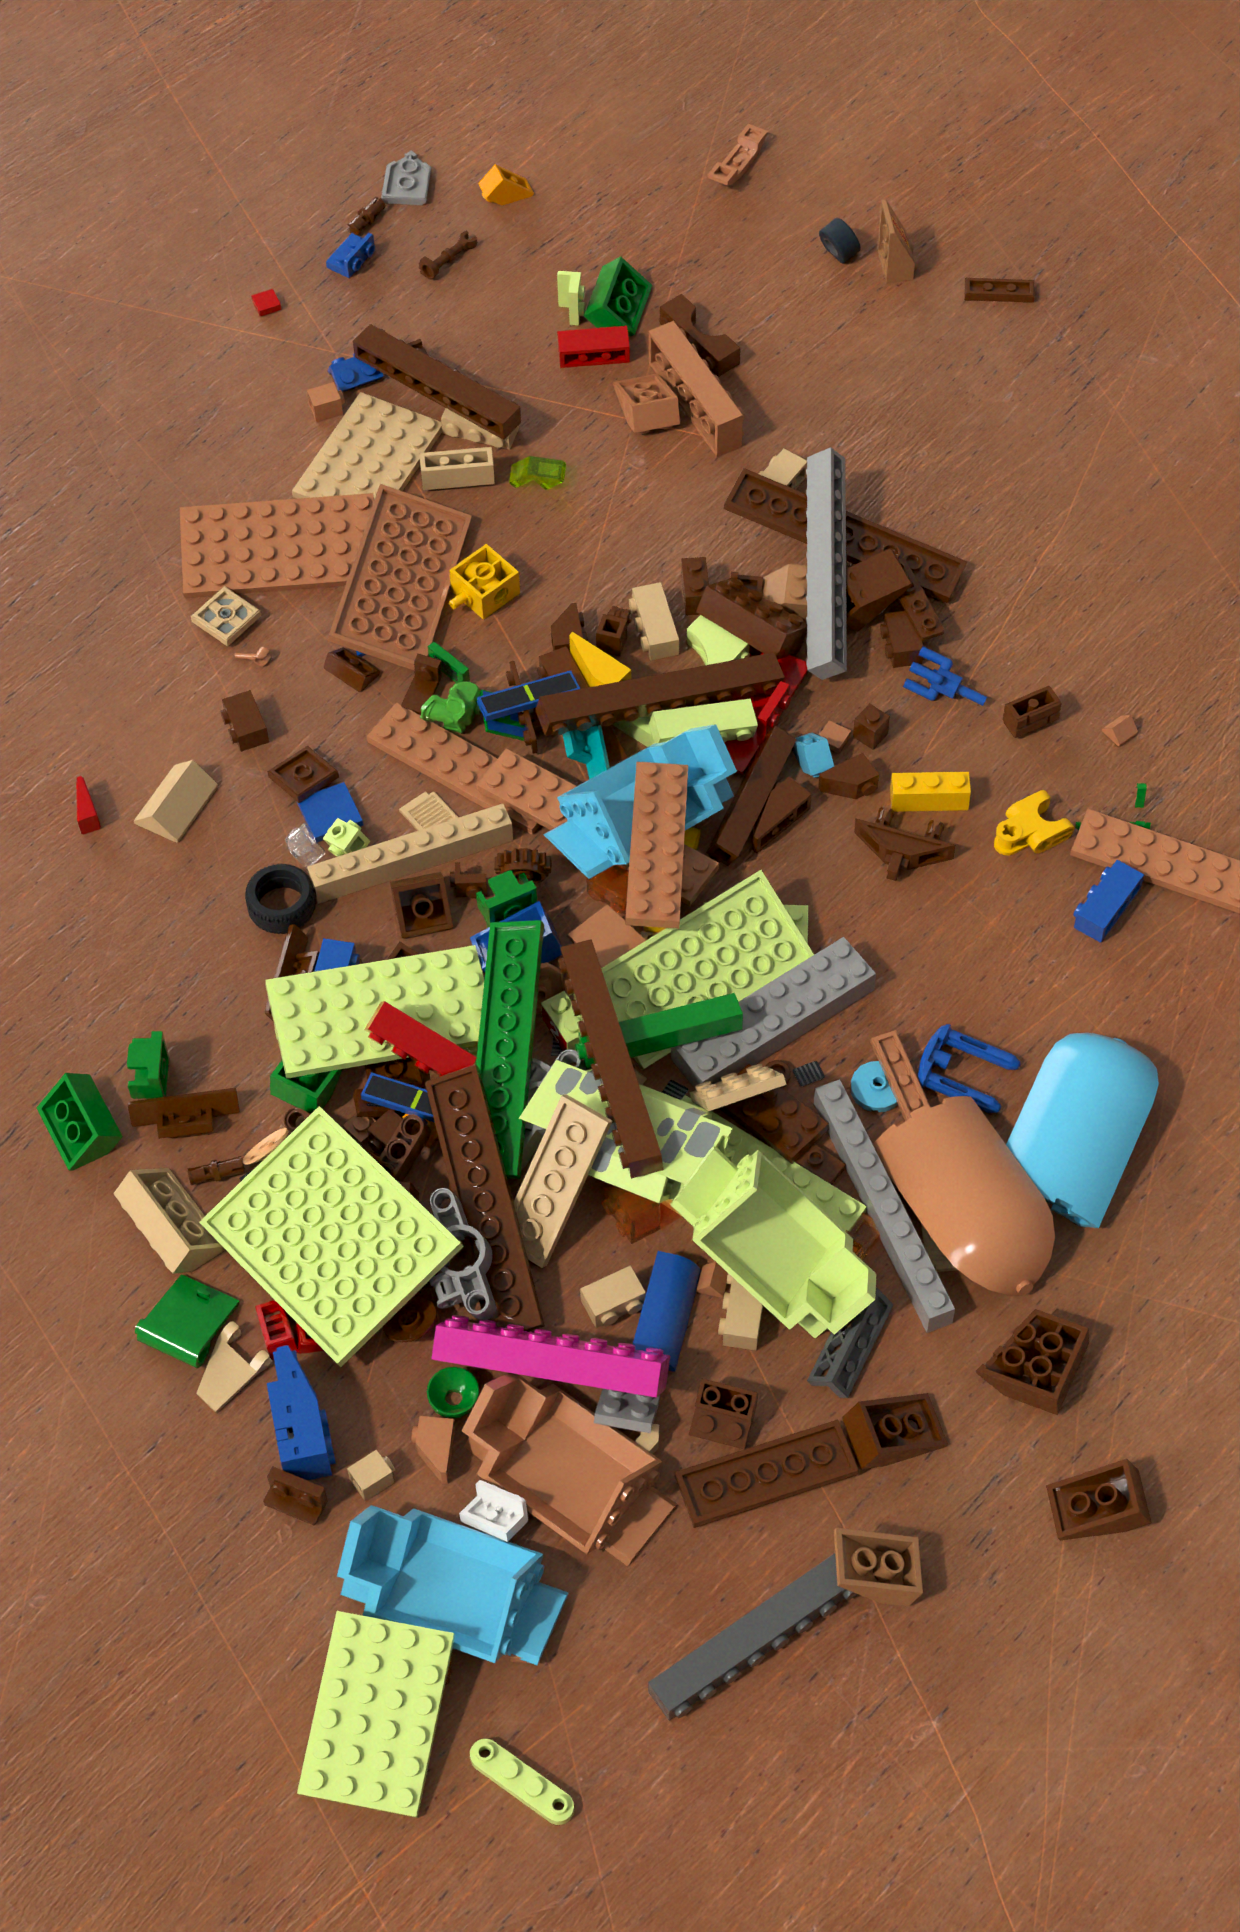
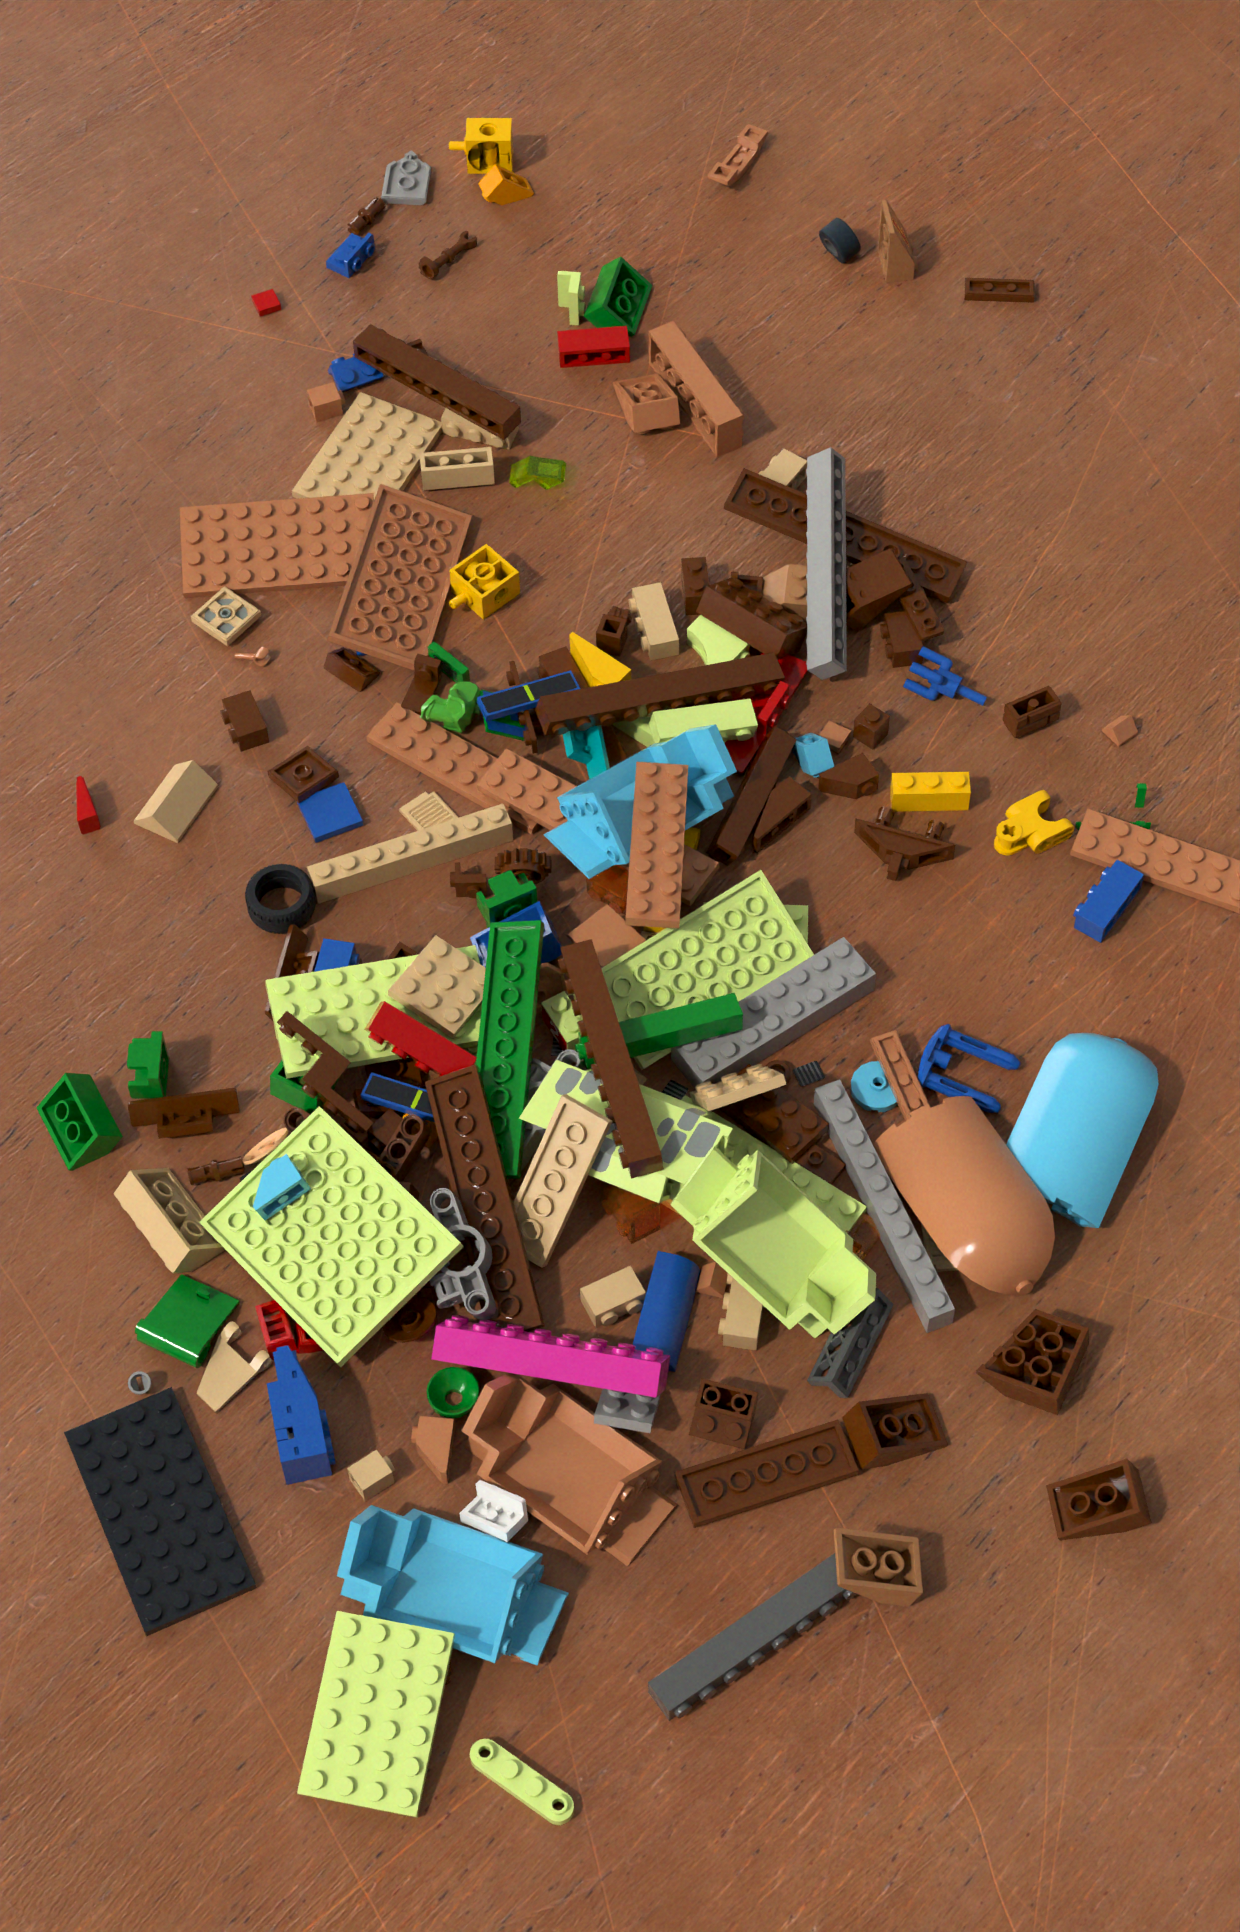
reddish brown bracket [263,1466,328,1525] -> none
clear bracket [285,823,325,869] -> none
yellowish green brick [323,818,370,857] -> none
reddish brown slope [390,872,453,938] -> none
reddish brown slope [551,603,588,652] -> none
tan piece [635,1424,659,1454] -> none
reddish brown arch [659,294,740,377] -> none
none -> black plate [64,1387,257,1636]
none -> light grey hinge [128,1371,152,1395]
none -> medium azure slope [253,1154,311,1221]
none -> reddish brown bracket [277,1011,373,1133]
none -> tan plate [388,935,486,1039]
none -> yellow piece [449,118,513,174]

